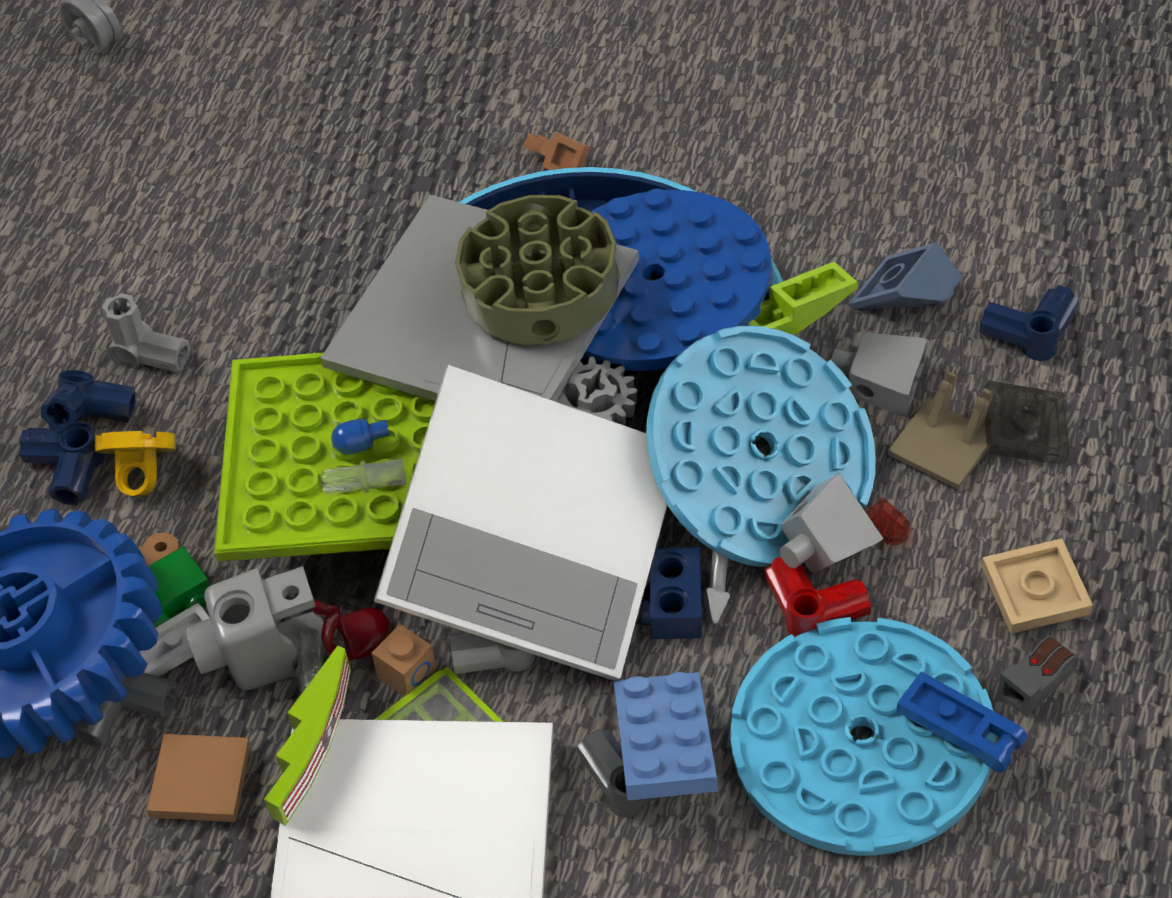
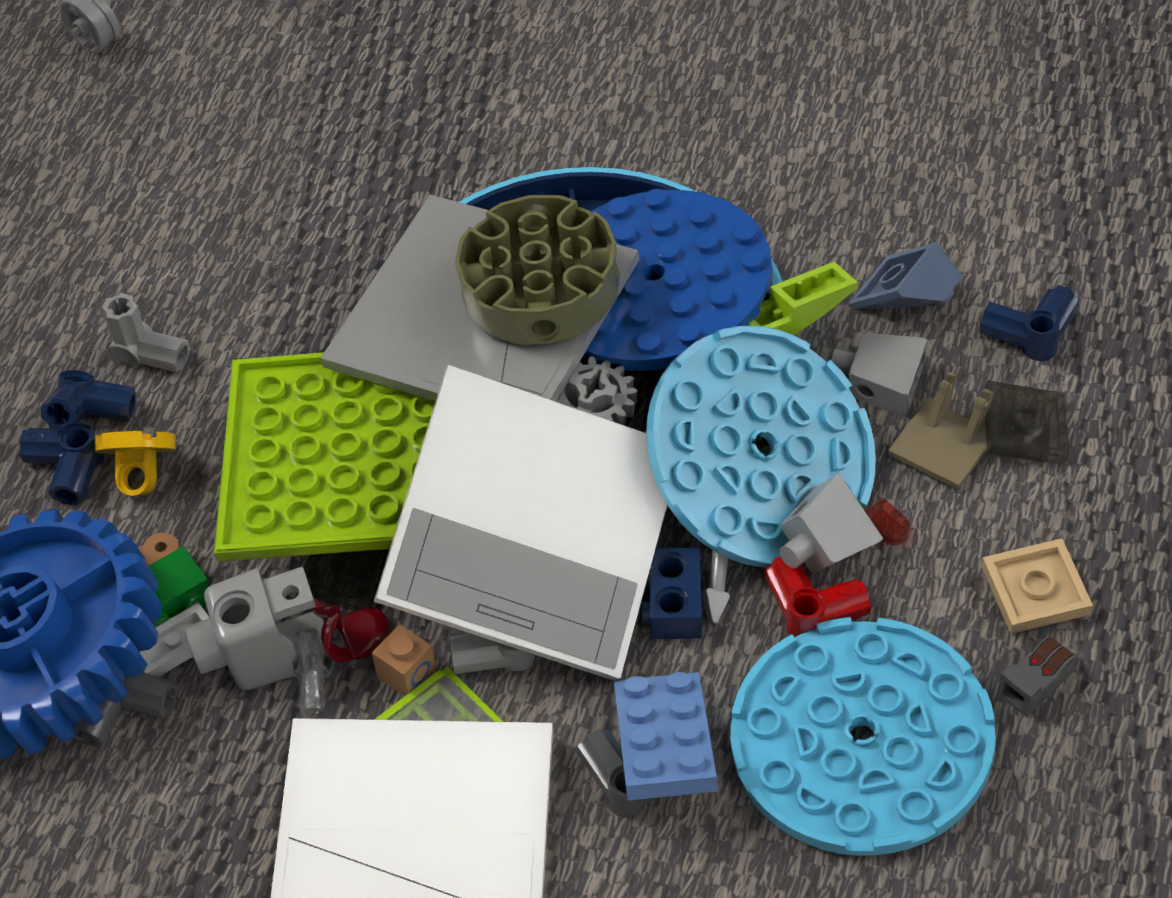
medium nougat tile [147,734,251,822] -> none
lime slope [264,646,351,826] -> none
clear axle [321,458,407,494] -> none
blue cylinder [331,418,390,455] -> none
nougat plate [523,133,591,170] -> none
blue plate [897,672,1028,773] -> none

